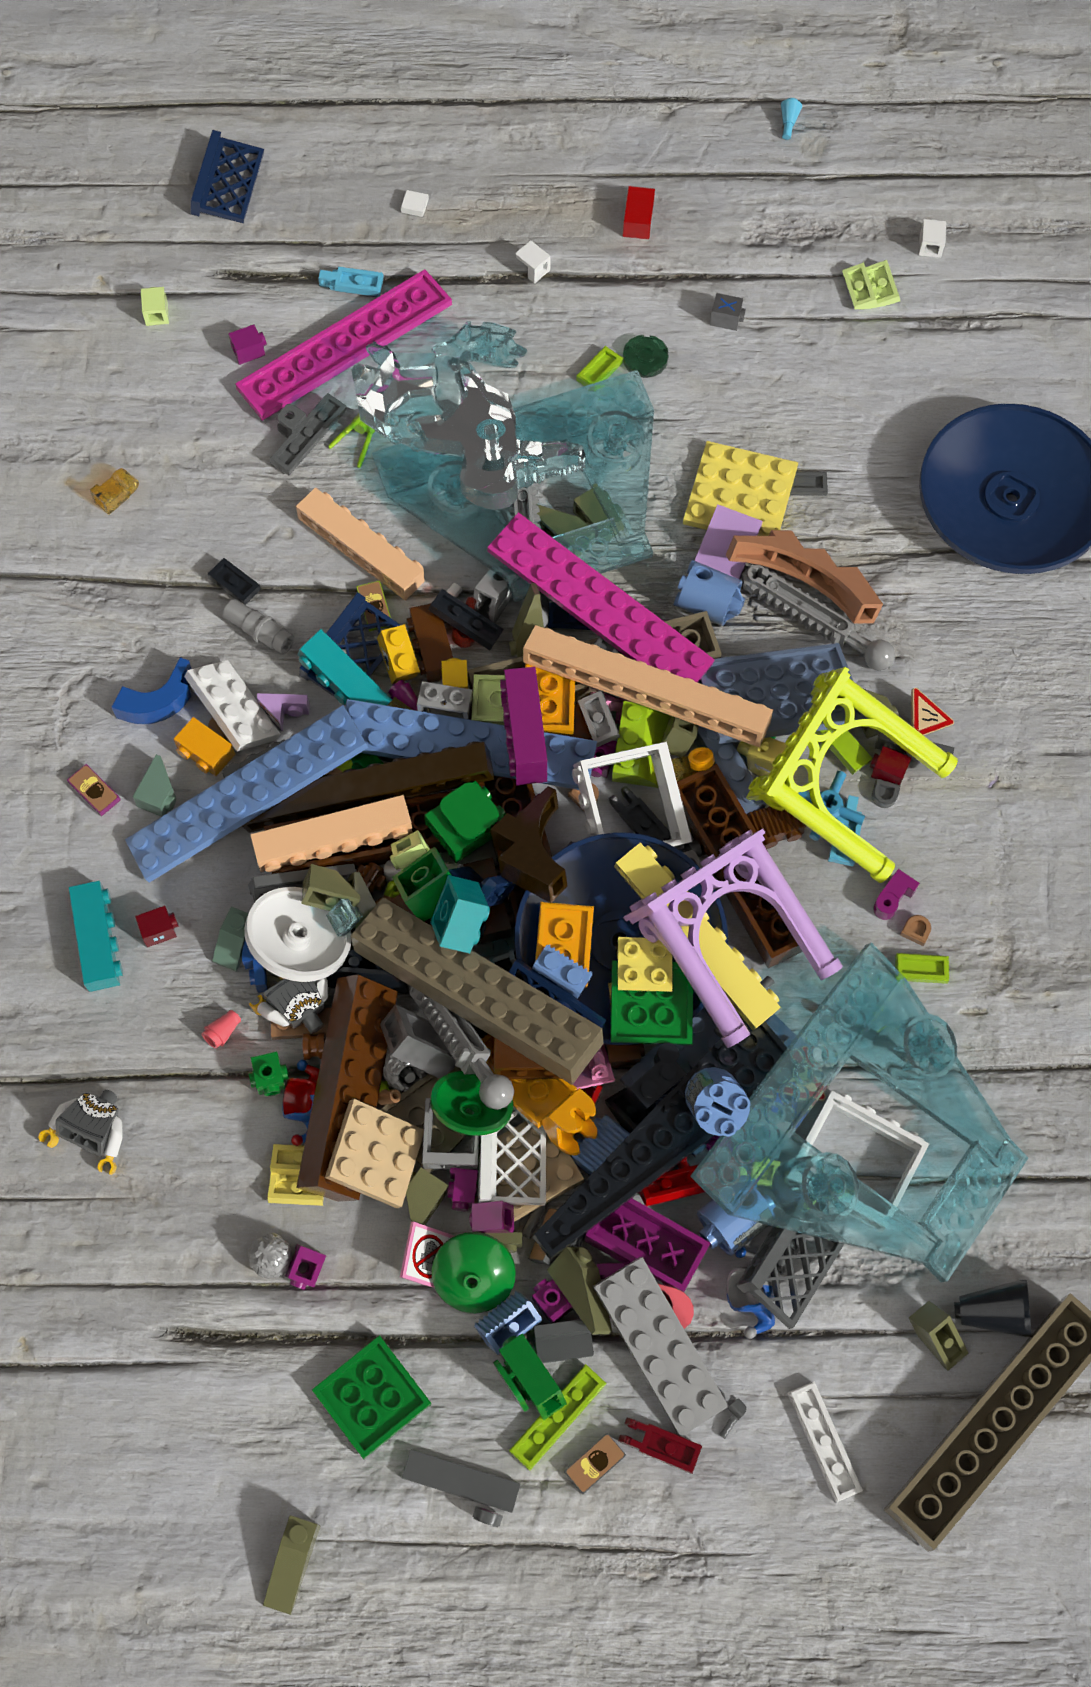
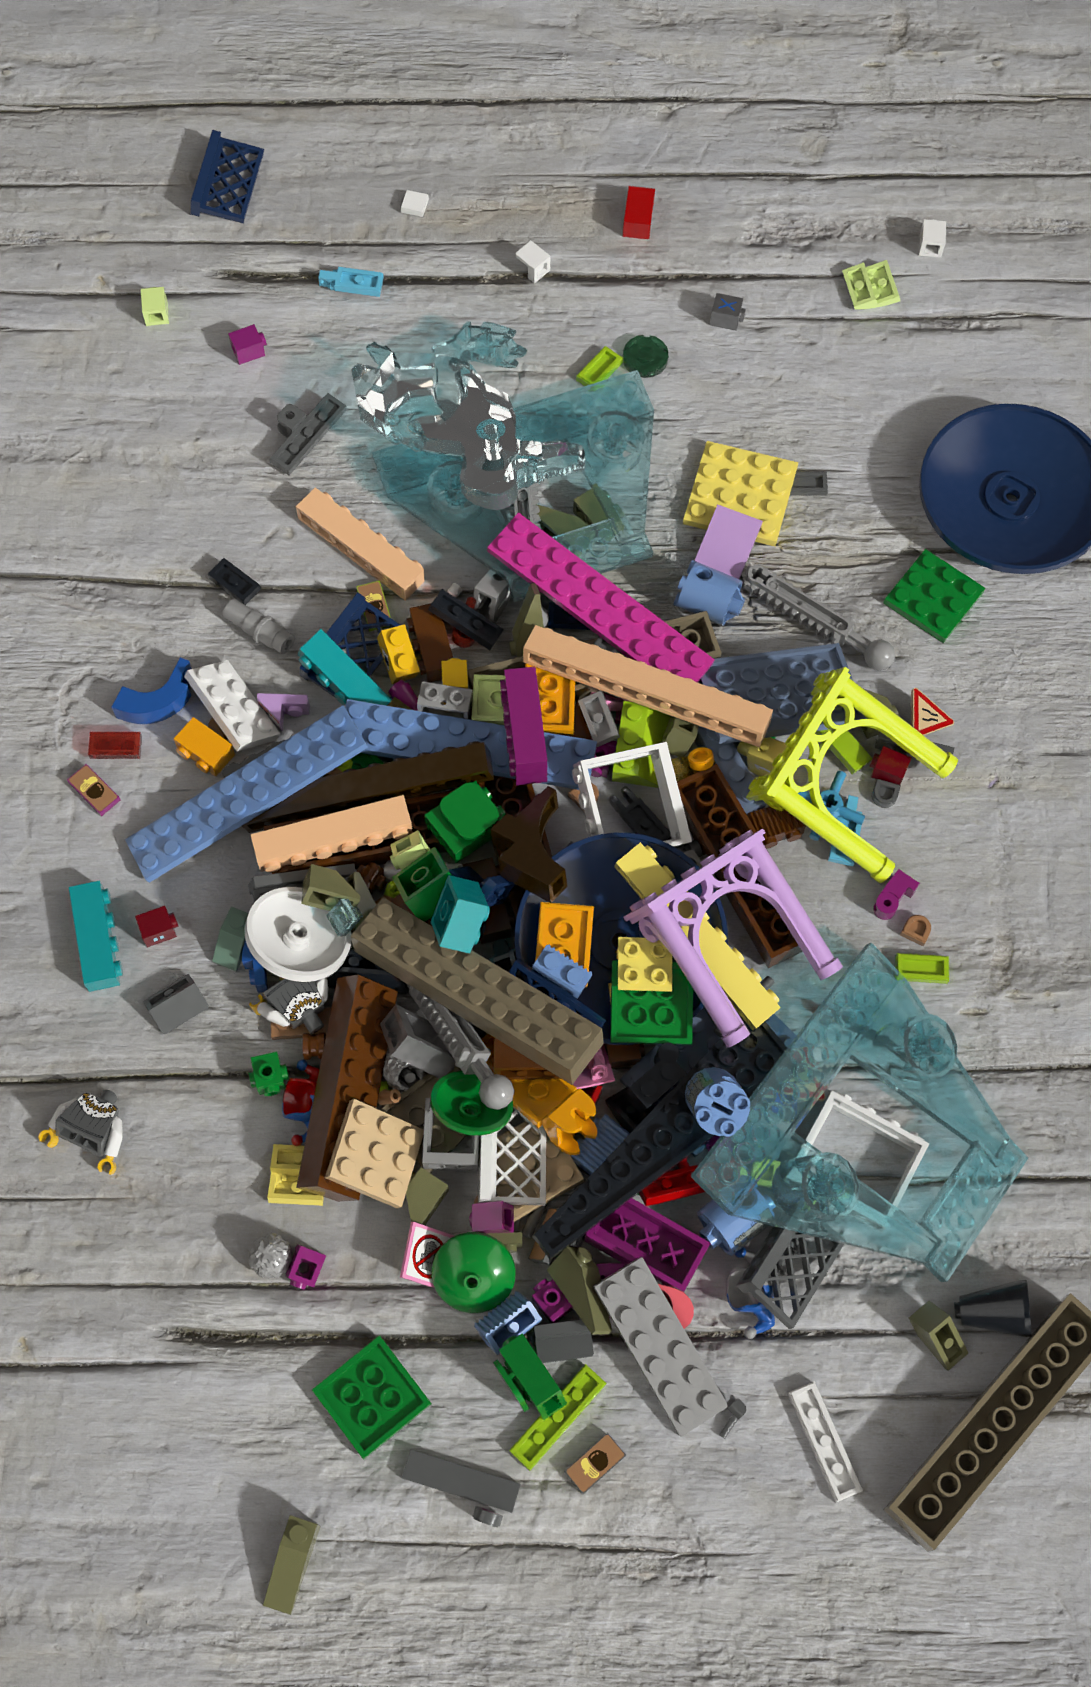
clear yellow leg [90,468,139,515] -> none
sand green slope [133,754,176,817] -> none
coral cone [202,1010,241,1049] -> none
dark pink plate [235,269,452,421] -> none
lime plant [328,409,377,468] -> none
magenta brick [448,1168,478,1212] -> none
dark red hinge [618,1418,702,1474] -> none
nougat arch [726,530,883,624] -> none
medium azure cone [781,98,802,140] -> none
none -> clear red plate [88,732,142,759]
none -> dark grey panel [143,974,209,1034]
none -> green plate [883,549,986,643]

